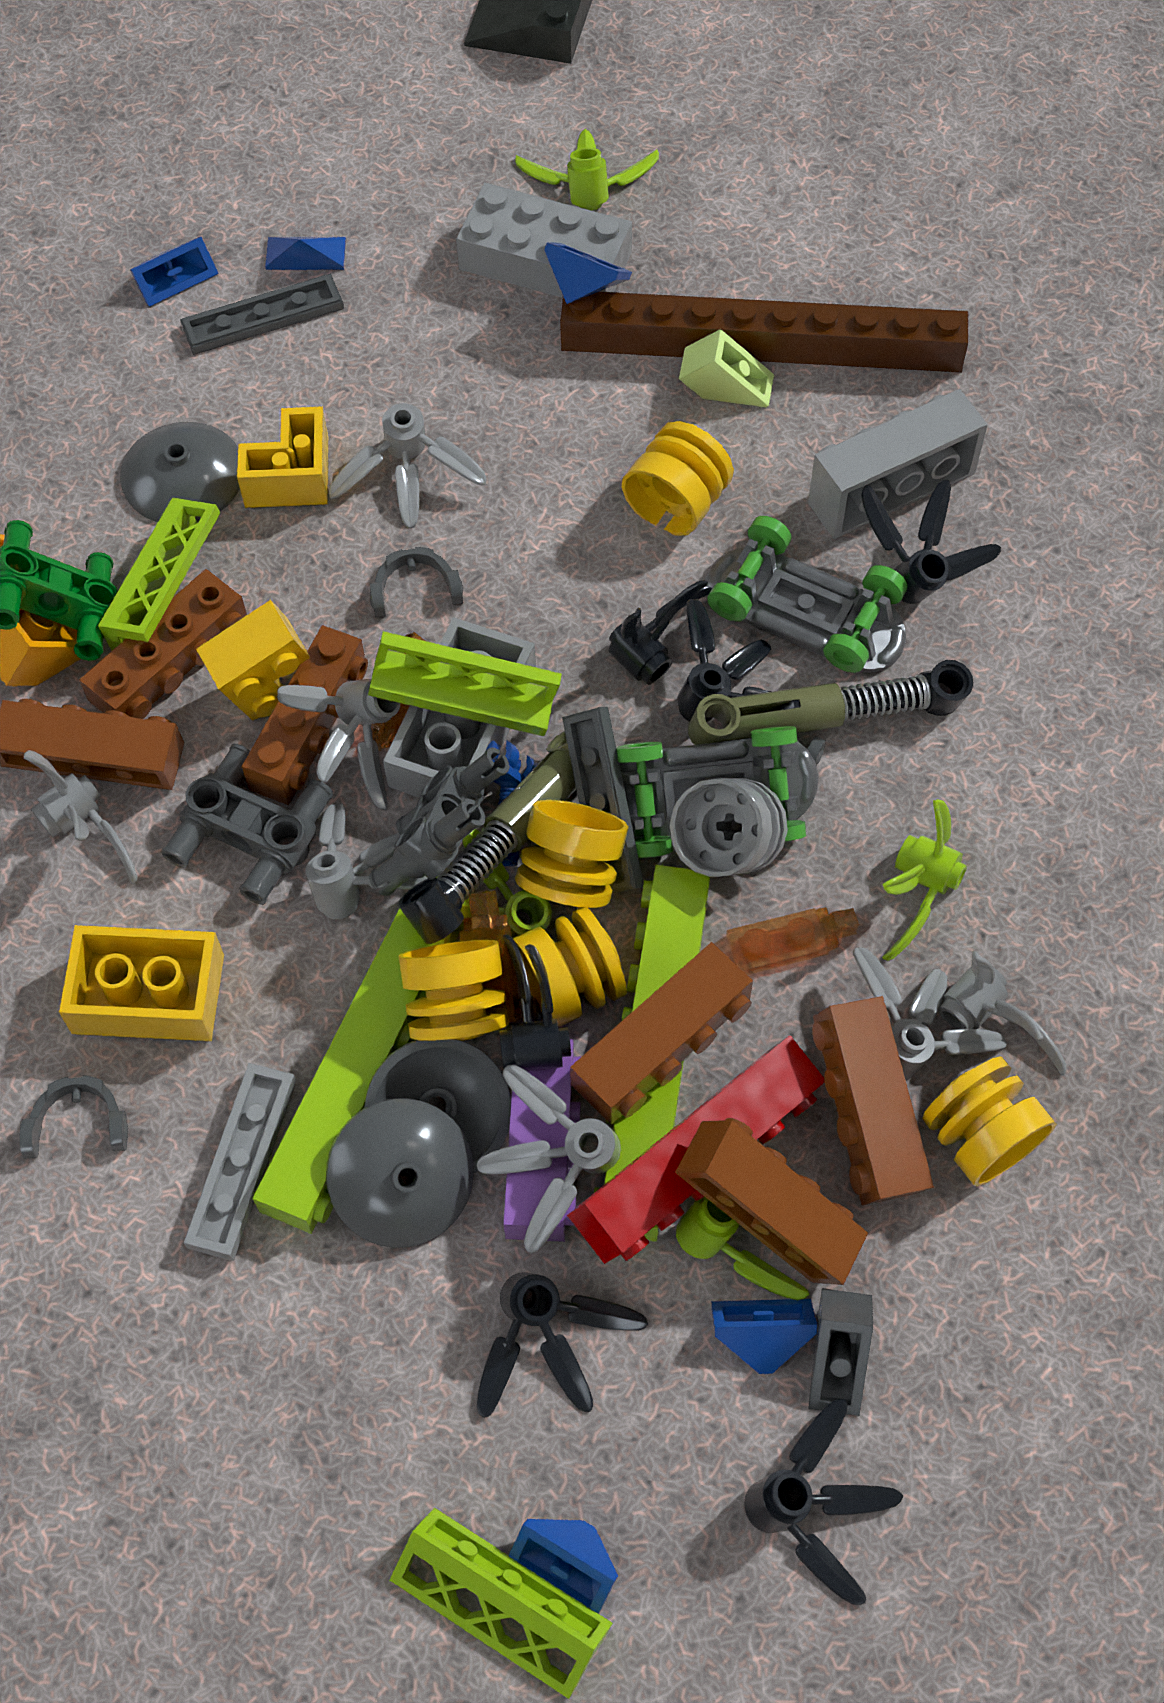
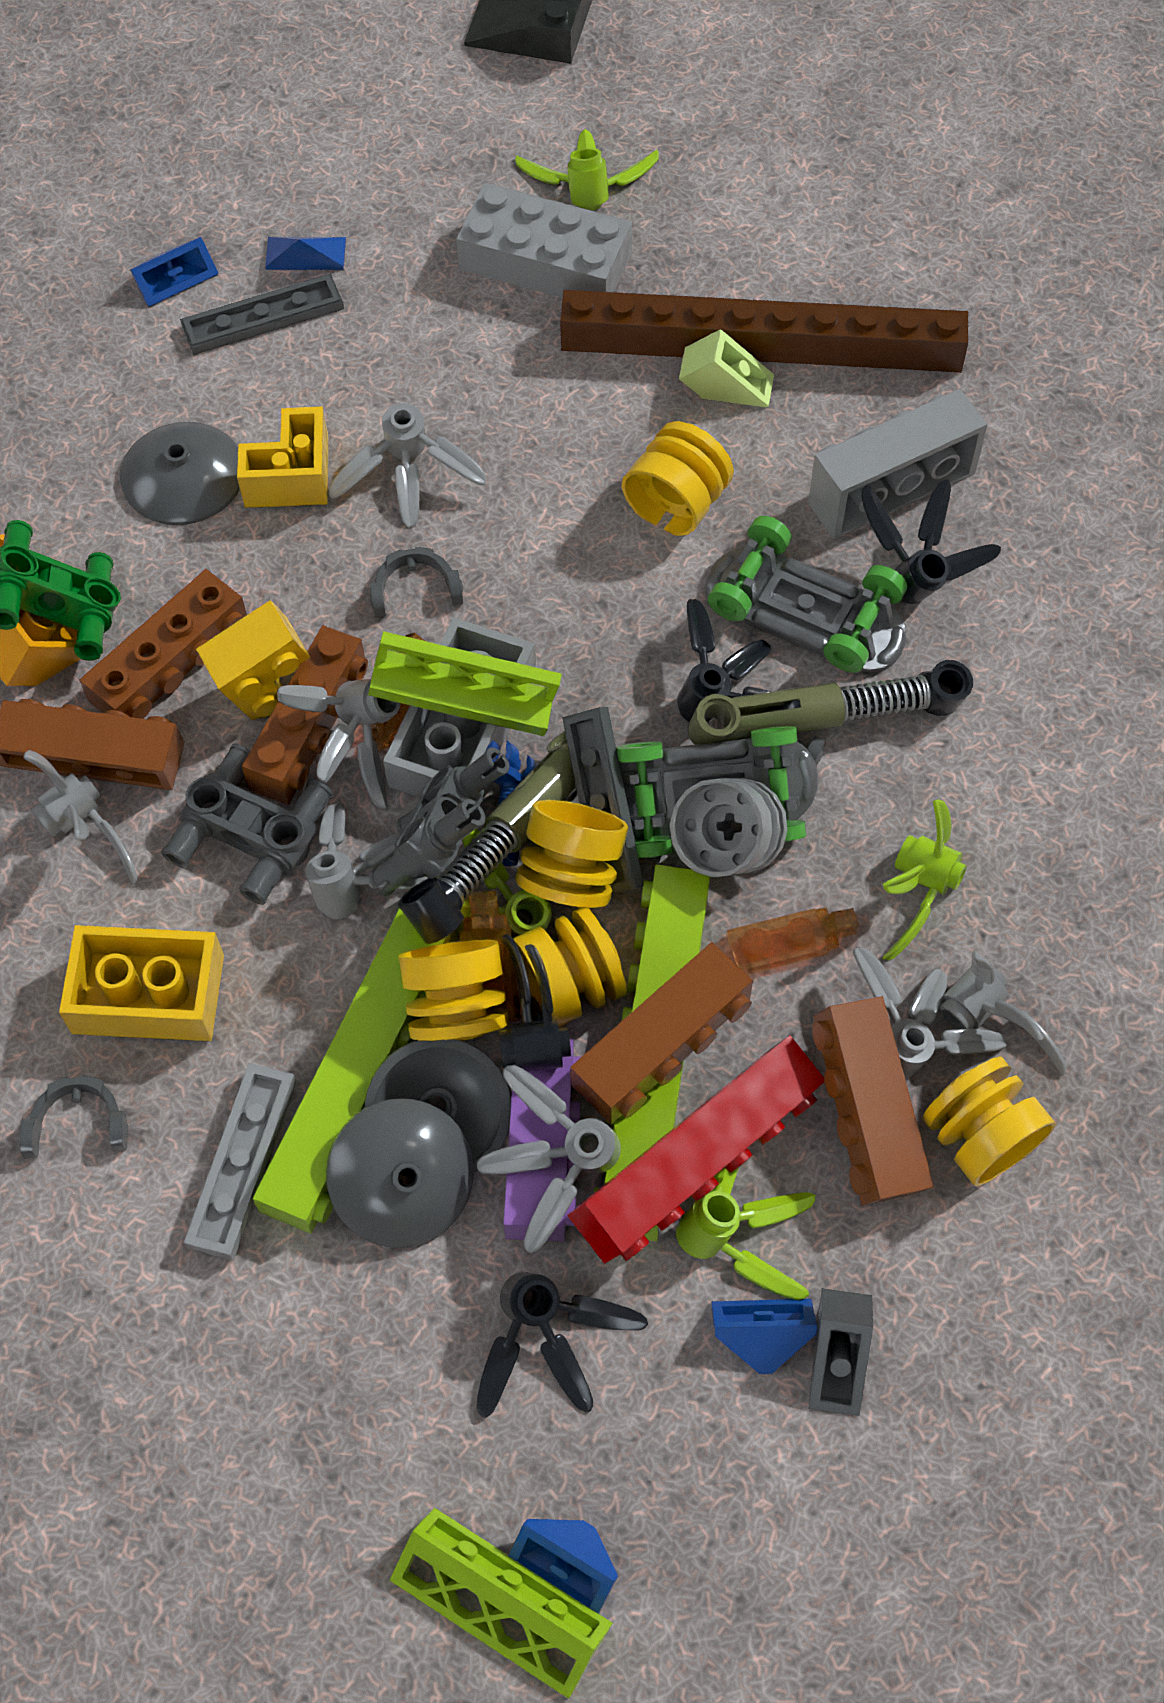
lime fence [98,498,220,651] -> none
blue slope [544,242,632,304] -> none
black plant [608,580,712,685] -> none
dark orange brick [675,1118,868,1285] -> none
black plant [744,1399,904,1605] -> none

